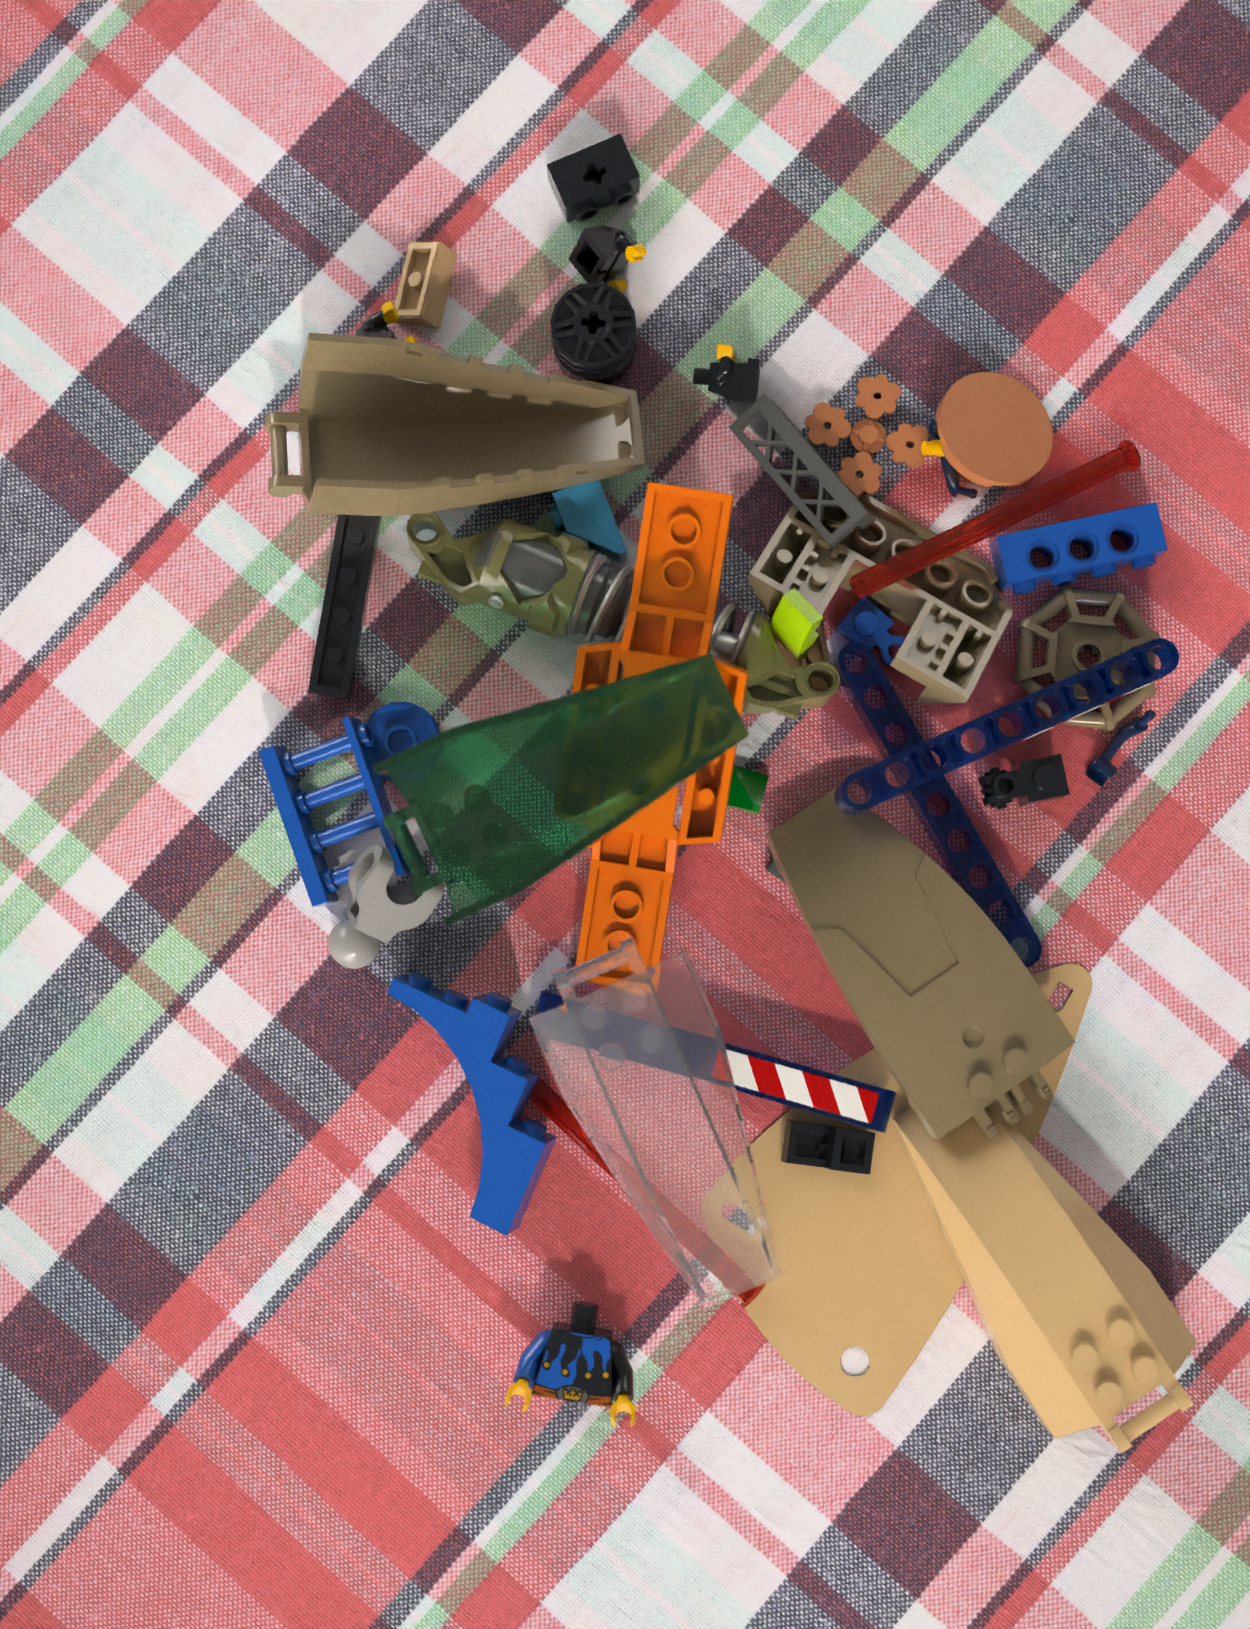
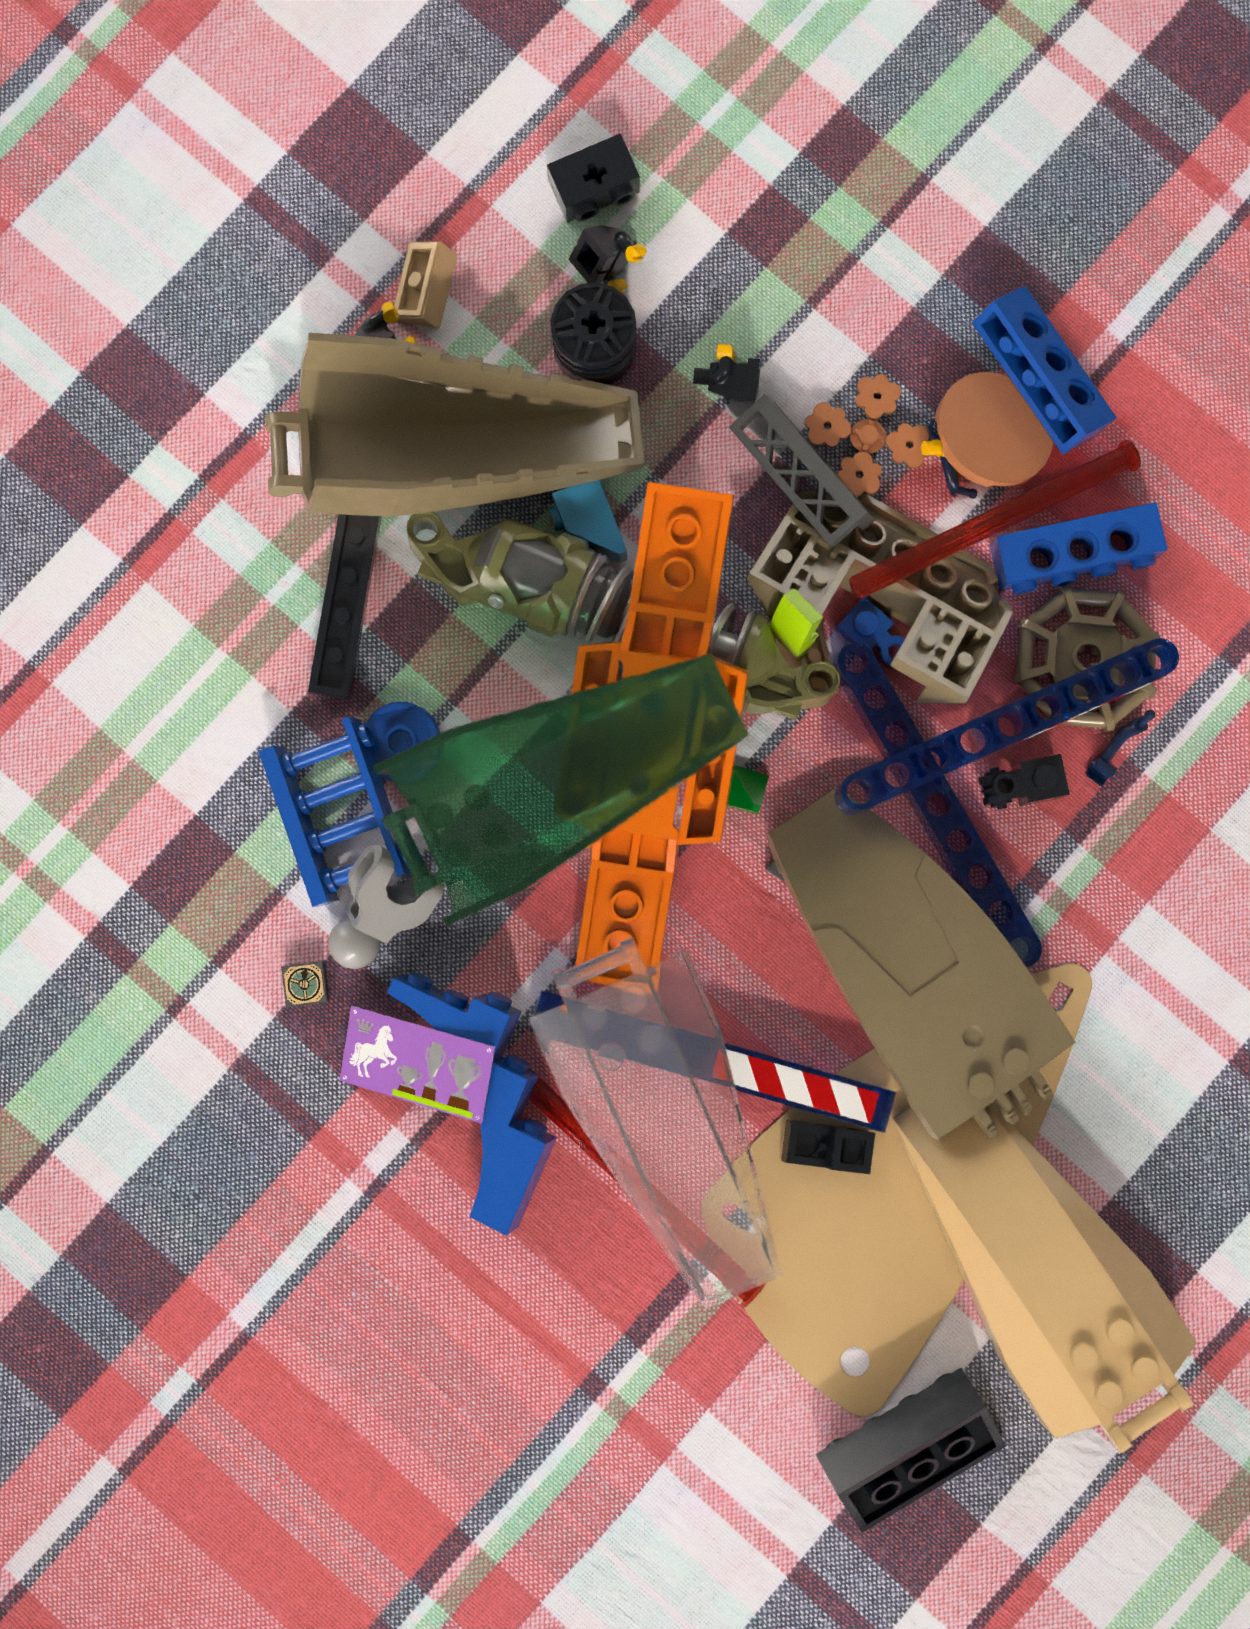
torso [504,1301,636,1427] -> none
none -> tile [281,961,329,1008]
none -> medium lavender sticker [339,1006,495,1124]
none -> black slope [816,1368,1006,1533]
none -> blue brick [972,286,1117,455]

